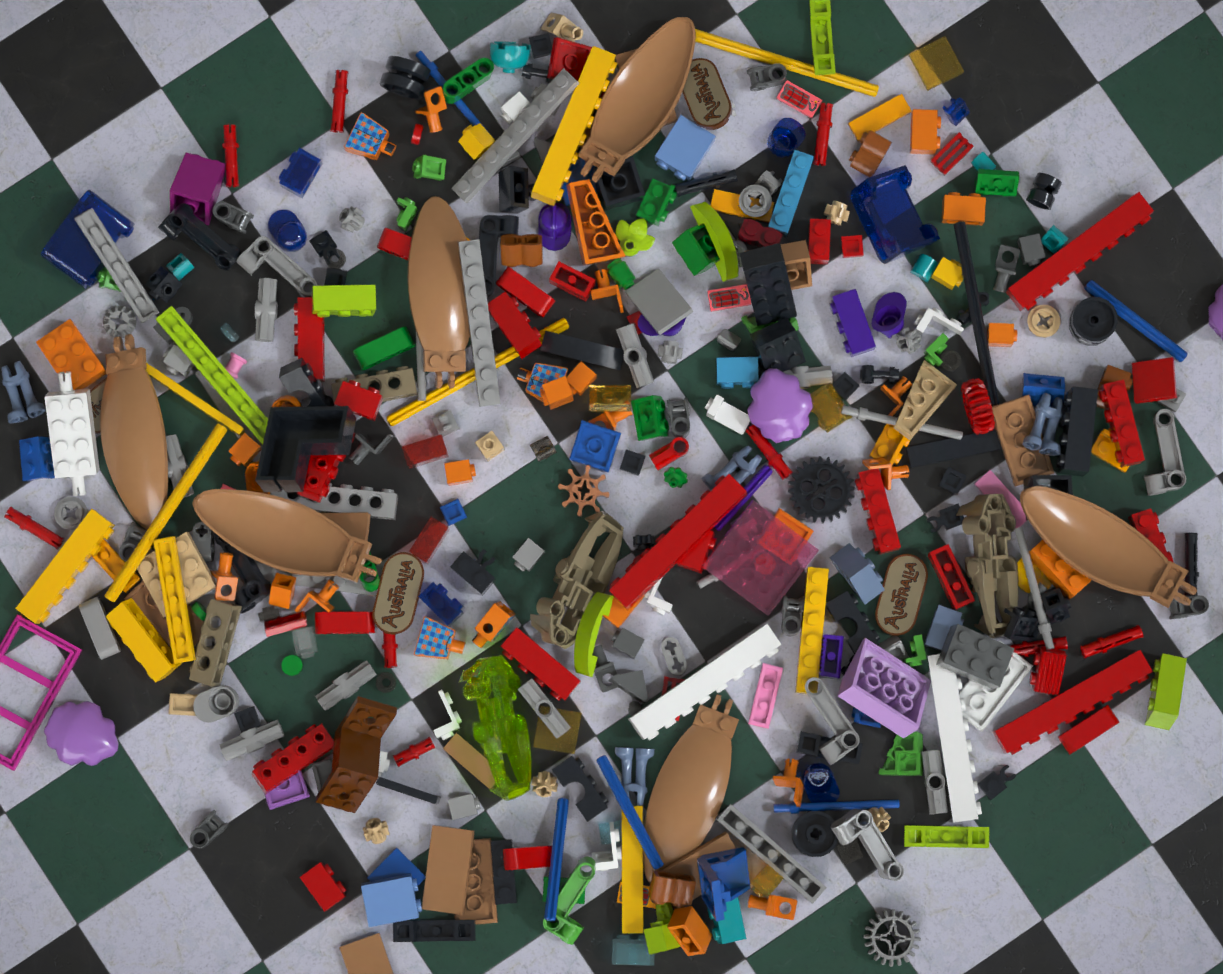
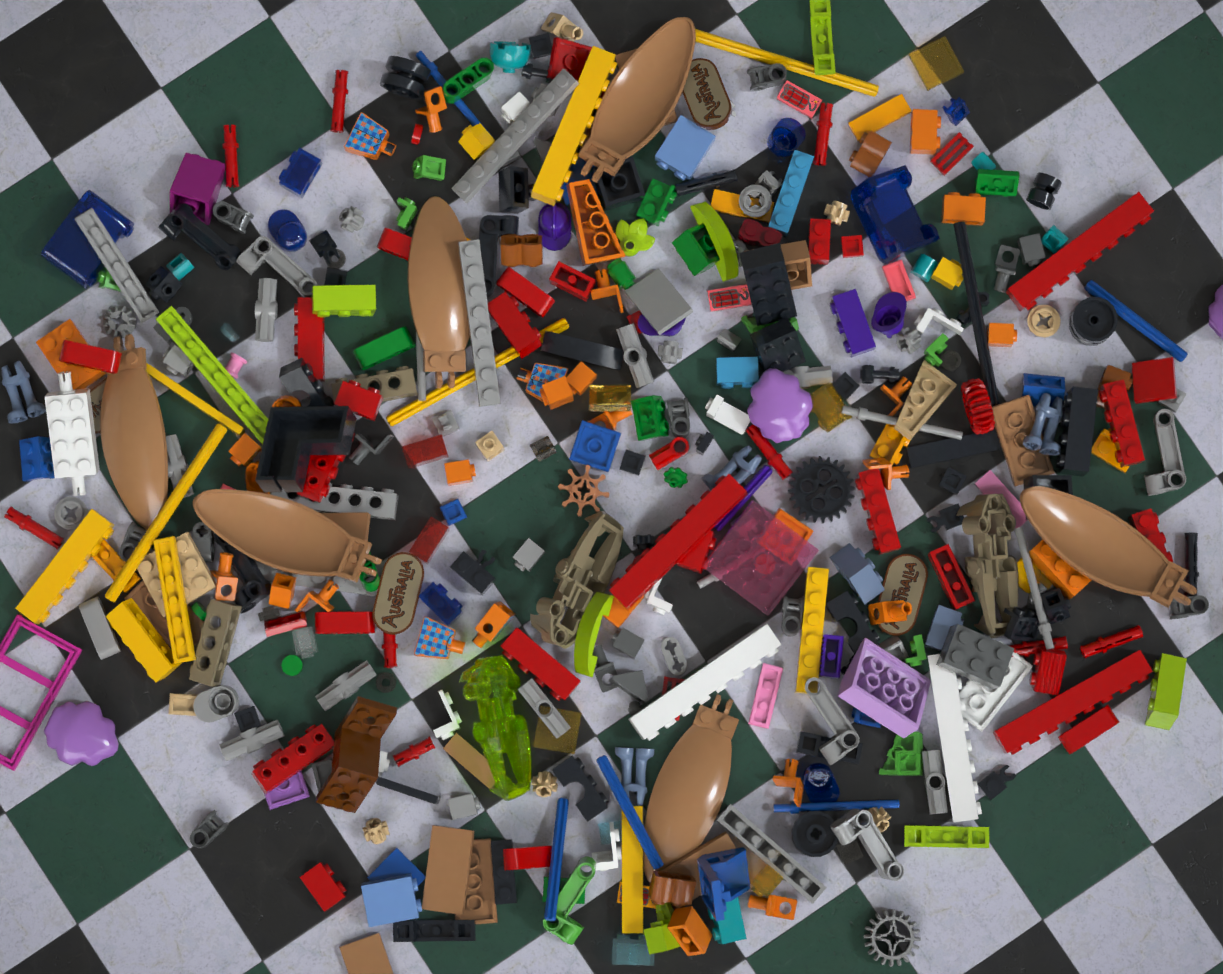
none -> red beam [59,340,122,374]
none -> black plate [695,432,714,456]
none -> orange bracket [868,600,912,625]
none -> coral tile [882,259,916,301]

